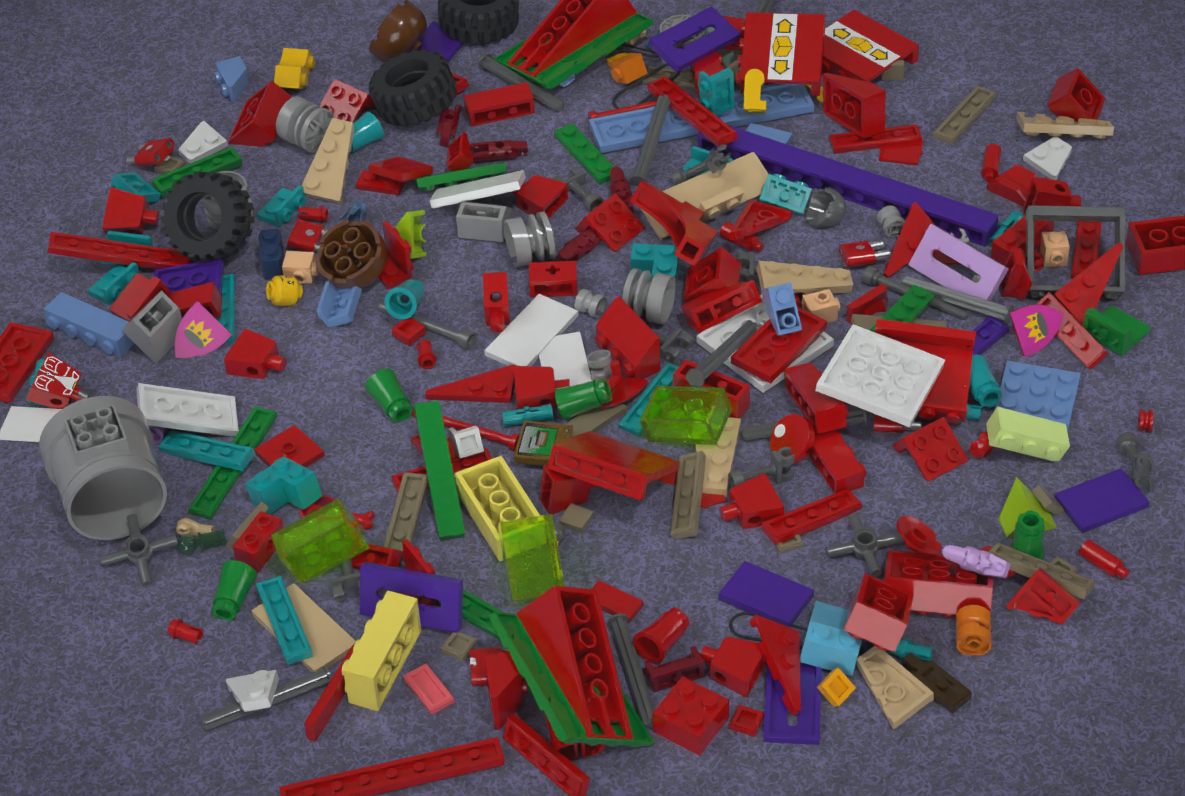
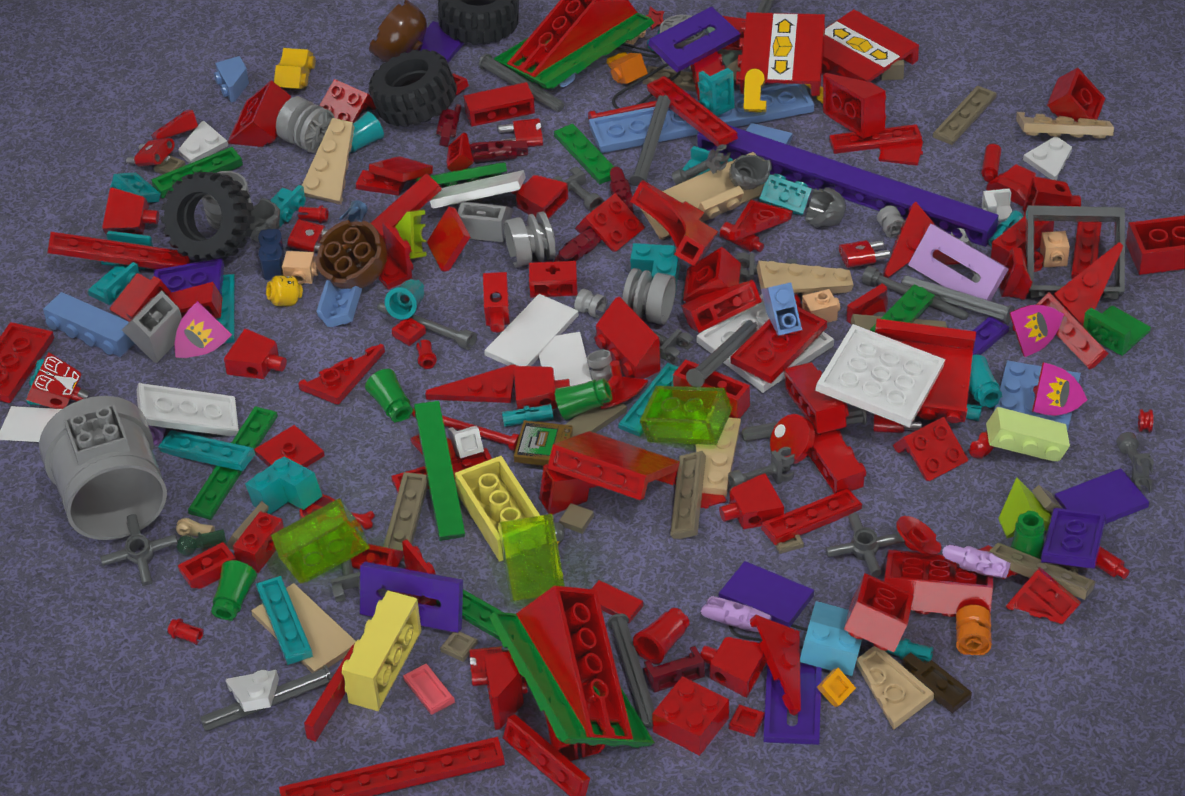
none -> red slope [151,109,198,140]
none -> red slope [178,542,237,589]
none -> dark grey hair [250,198,280,242]
none -> red wing [298,344,385,405]
none -> red tile [370,173,442,239]
none -> red tile [427,207,471,272]
none -> red piece [498,118,543,147]
none -> red piece [646,6,665,30]
none -> lavender hinge [700,596,771,632]
none -> dark grey hair [729,154,772,190]
none -> white panel [982,189,1012,221]
none -> dark pink shield [1032,362,1087,416]
none -> dark purple tile [1041,508,1106,569]

